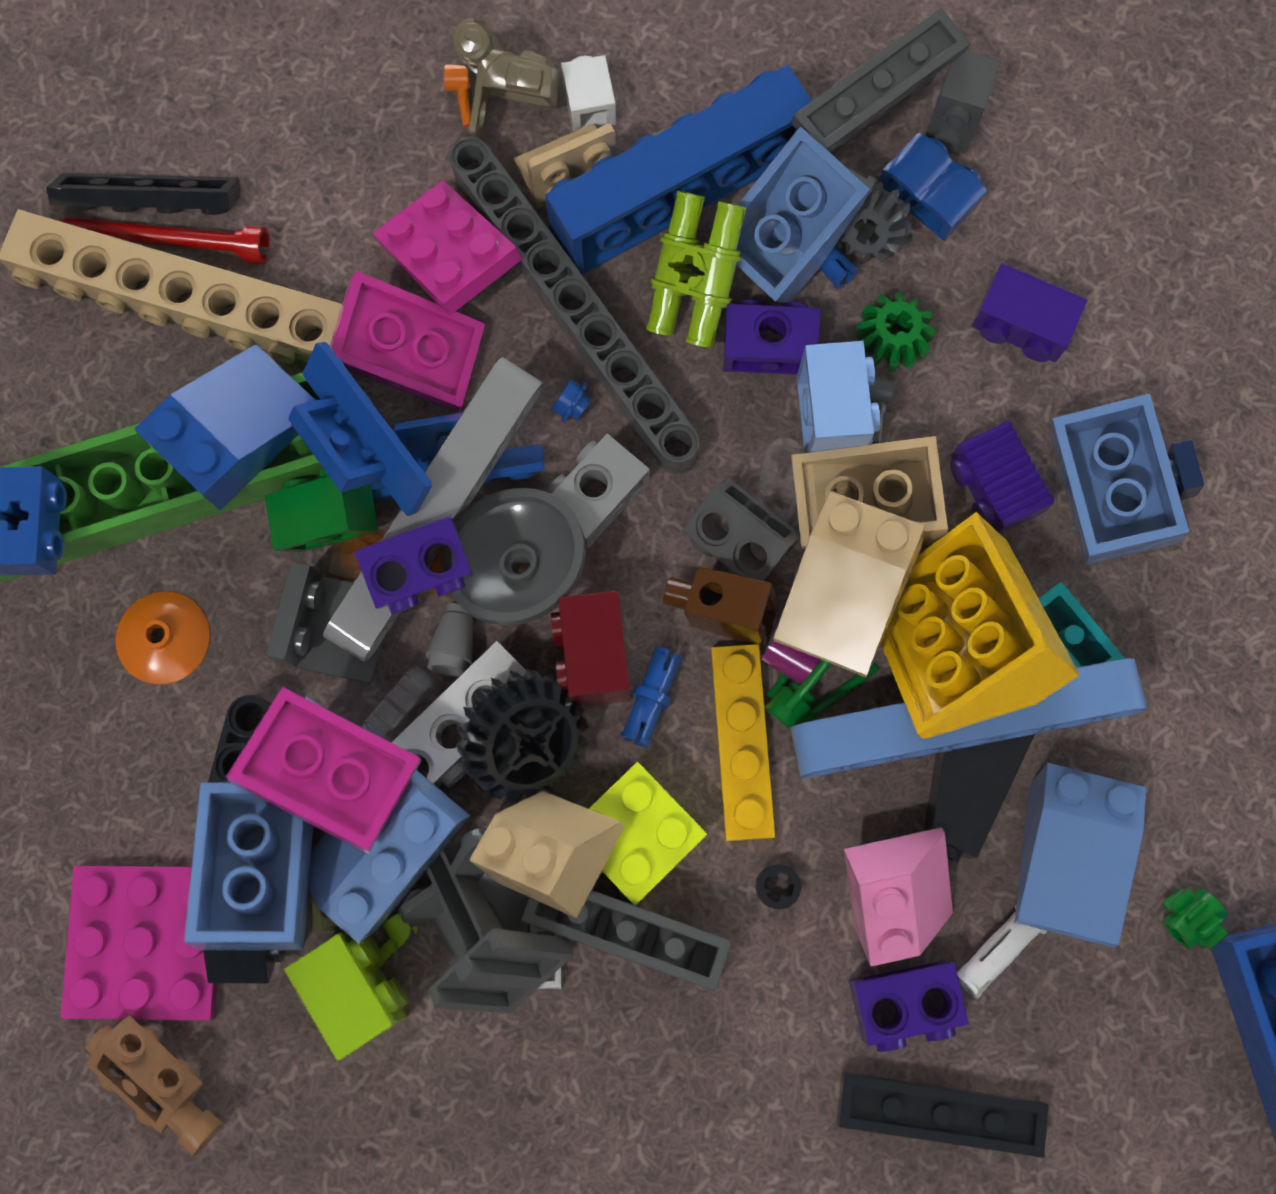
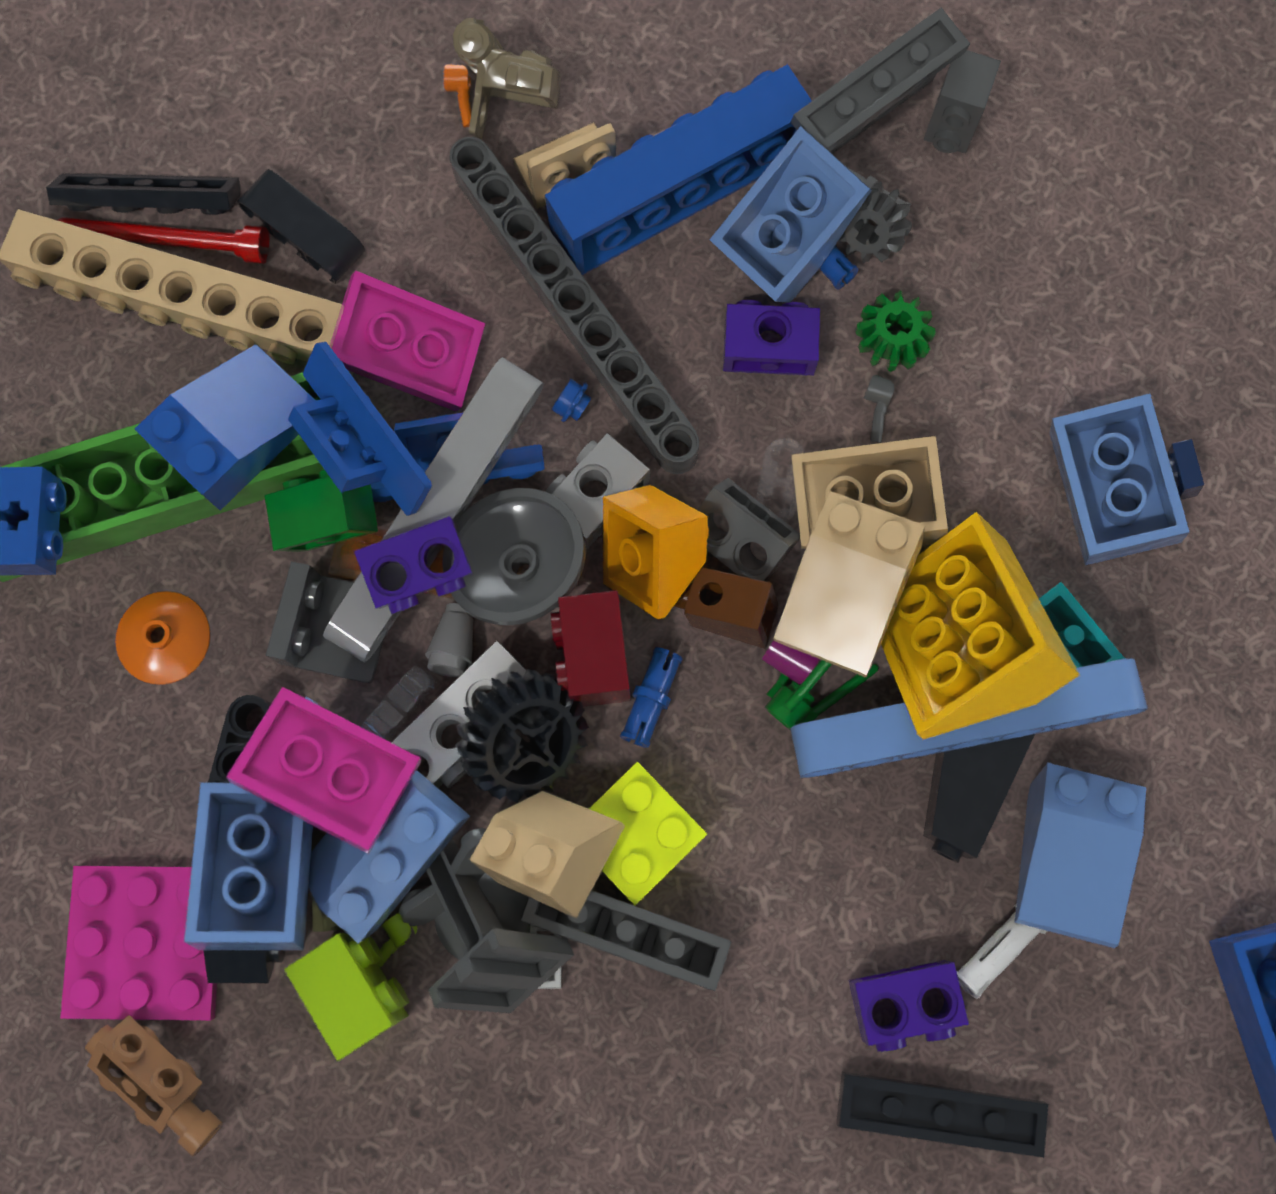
dark pink plate [372,180,522,315] -> none
white brick [561,55,616,132] -> none
lime pin [646,190,747,348] -> none
yellow plate [711,644,775,841] -> none
black bush [755,864,801,910] -> none
light blue brick [796,341,880,453] -> none
bright pink slope [844,827,953,966] -> none
blue brick [878,133,987,241] -> none
dark purple brick [950,421,1054,534] -> none
dark purple brick [971,263,1087,362] -> none
green gear [1162,888,1228,950] -> none
none -> black beam [237,169,365,283]
none -> light orange slope [603,485,709,619]

